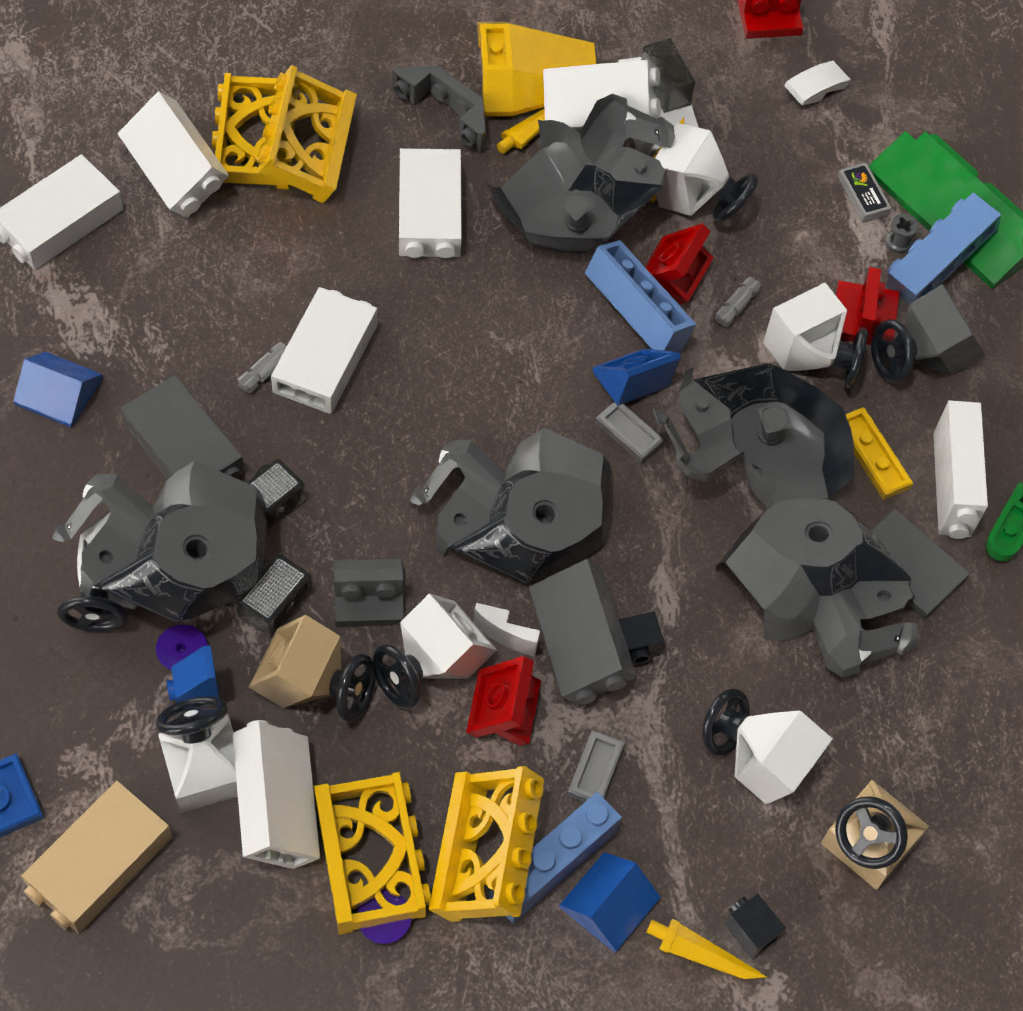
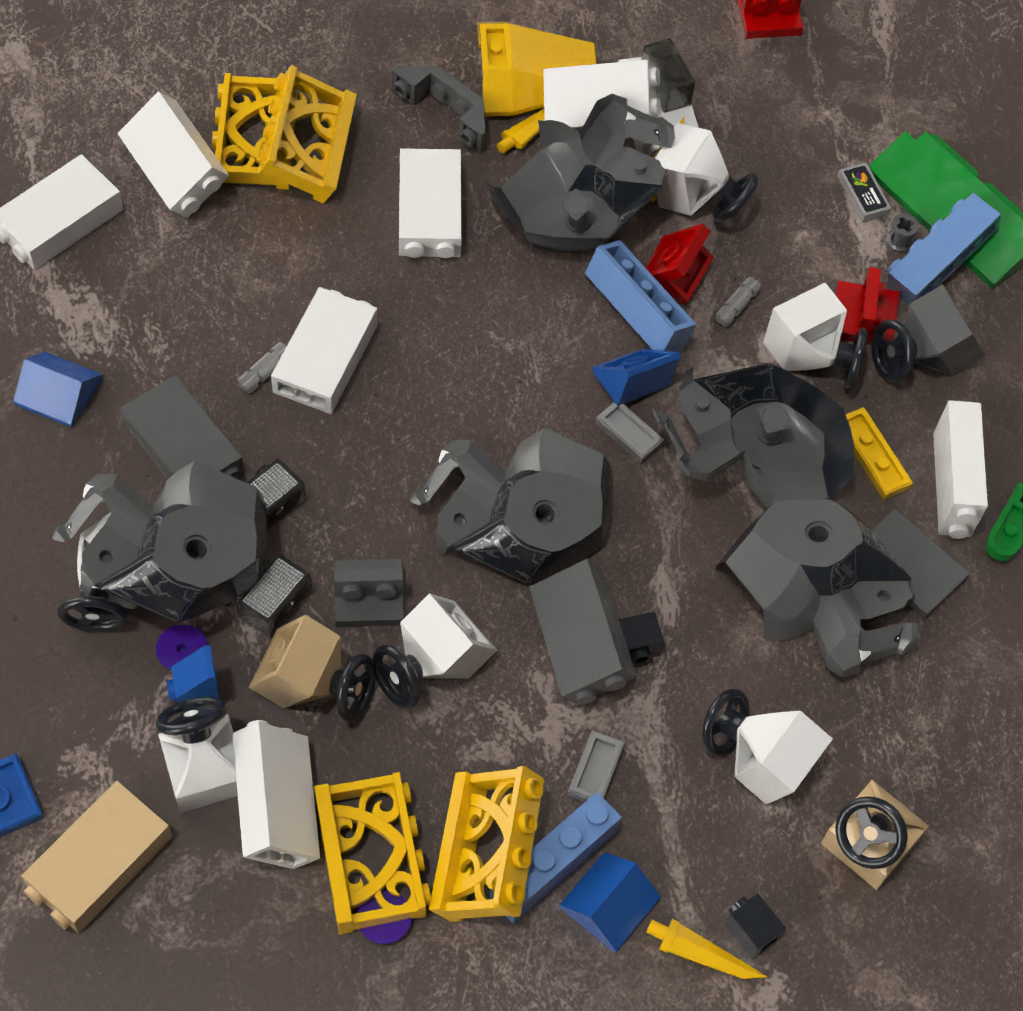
red bracket [466,656,541,746] -> none
white slope [474,603,540,657] -> none
white slope [784,61,851,105] -> none

